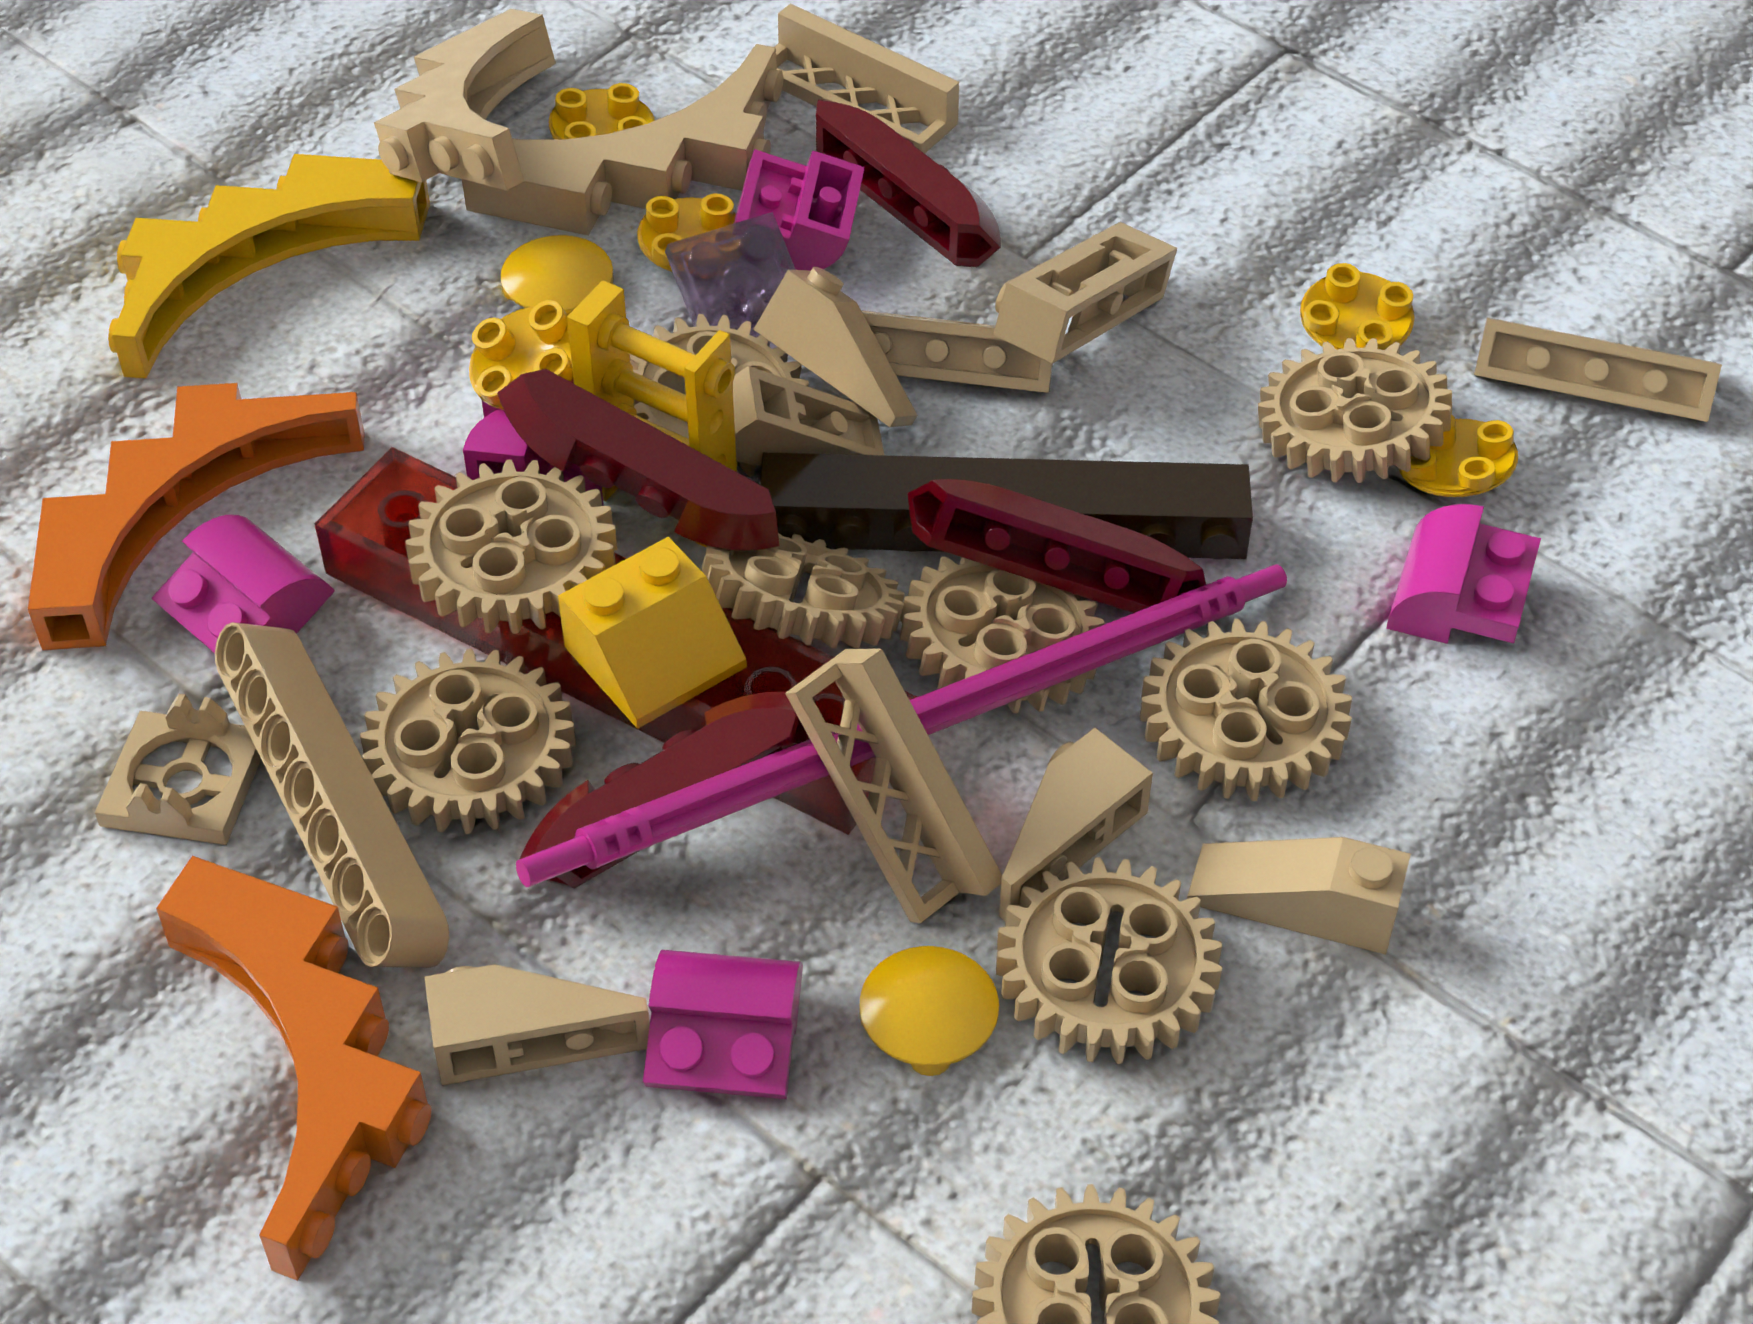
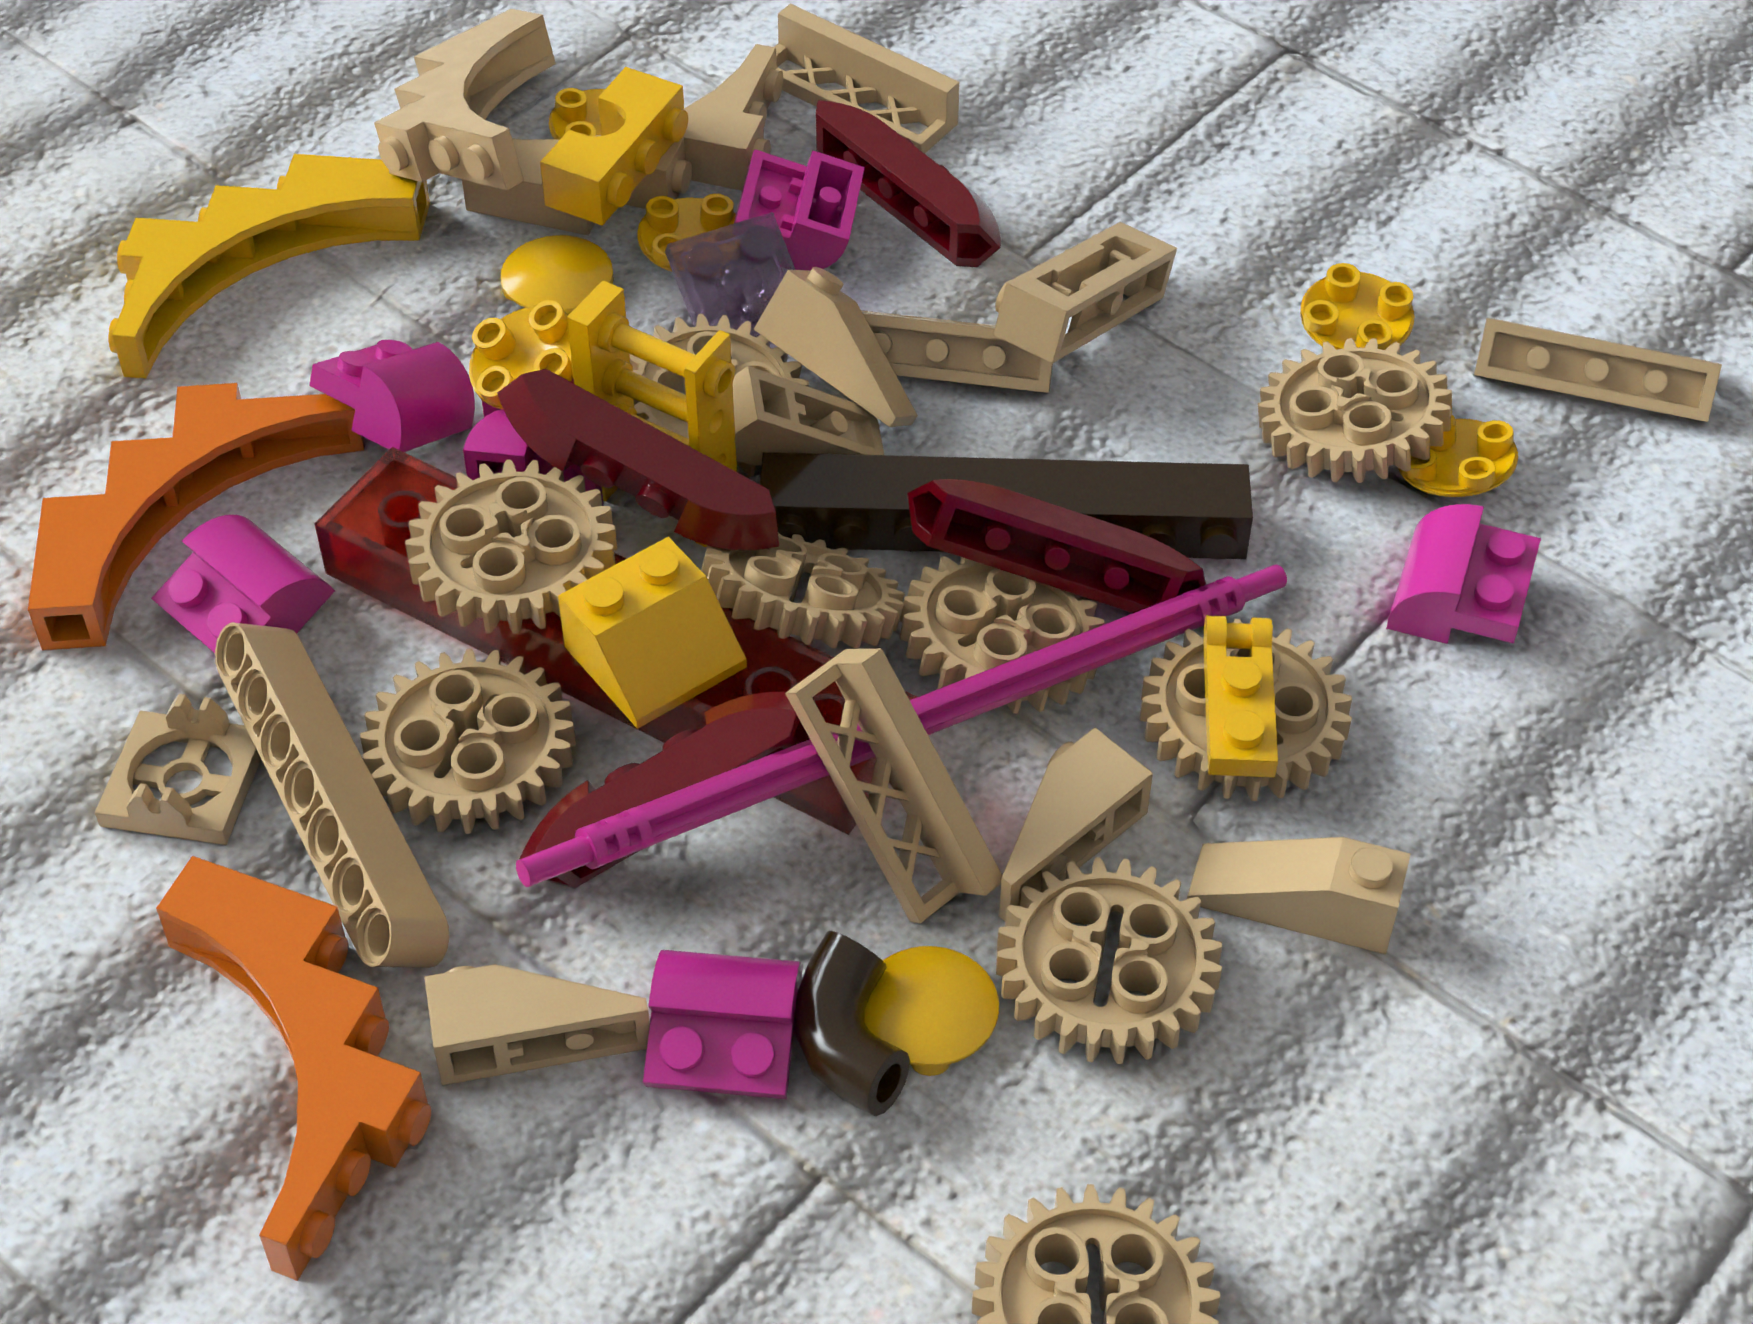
none -> dark pink brick [309,340,475,454]
none -> yellow arch [540,67,688,226]
none -> dark brown cylinder [795,930,910,1116]
none -> yellow plate [1203,615,1278,778]

